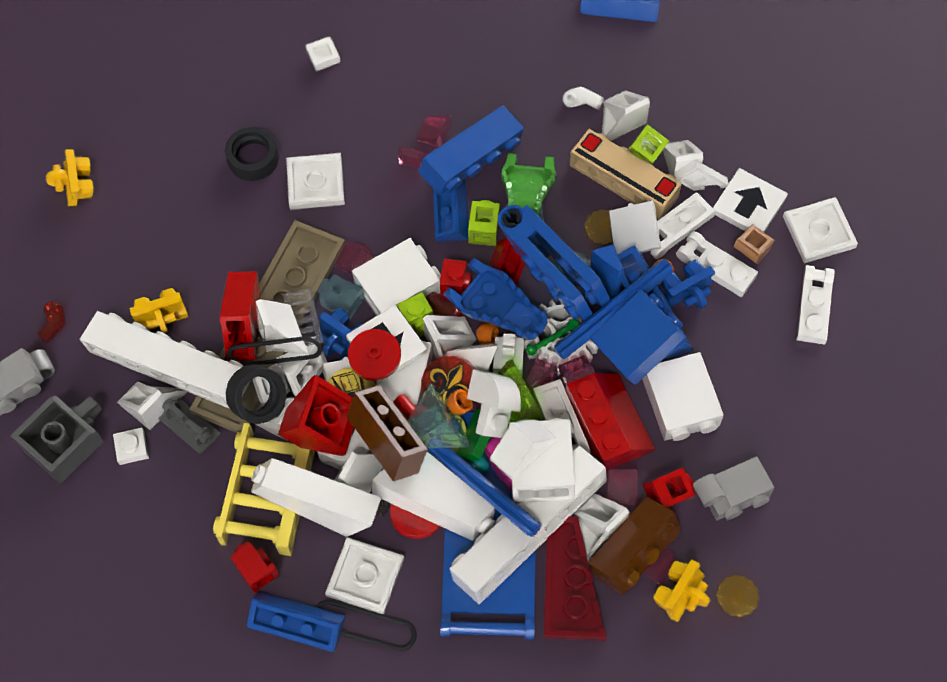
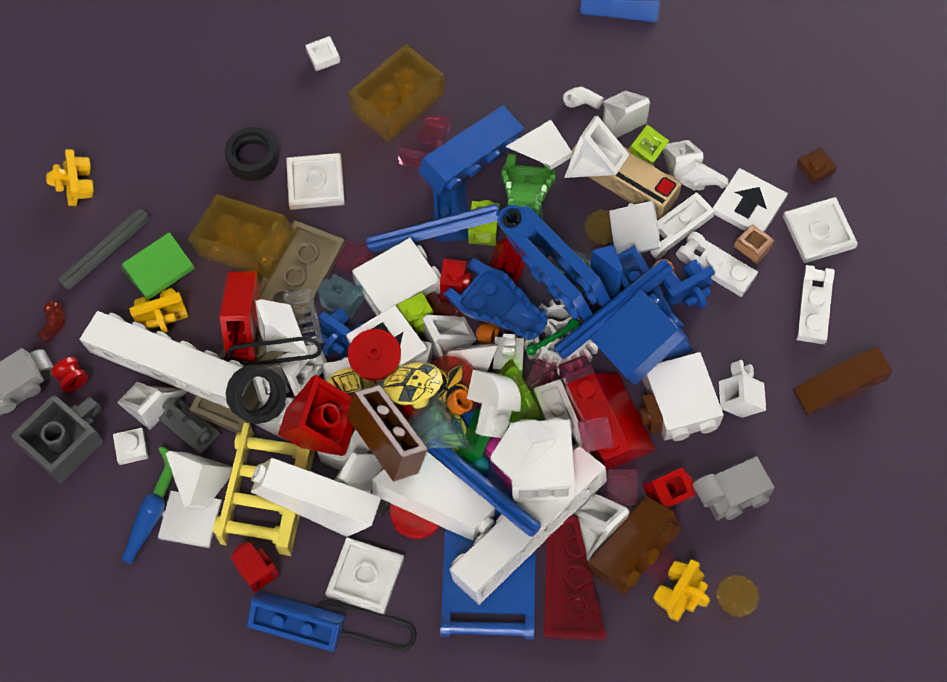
none -> red wheel [51,356,89,393]
none -> dark grey axle [58,208,149,290]
none -> bright green slope [121,232,195,300]
none -> blue piece [121,446,173,564]
none -> white piece [158,491,222,548]
none -> white slope [166,451,233,509]
none -> clear yellow brick [188,194,296,279]
none -> clear yellow brick [348,44,445,142]
none -> axle [366,204,500,253]
none -> light yellow dish [383,362,443,408]
none -> white slope [506,120,573,170]
none -> white slope [564,116,630,178]
none -> clear pink slope [577,417,614,452]
none -> reddish brown plate [638,393,663,435]
none -> white brick [719,360,766,418]
none -> reddish brown slope [793,346,893,416]
none -> reddish brown plate [797,147,837,185]

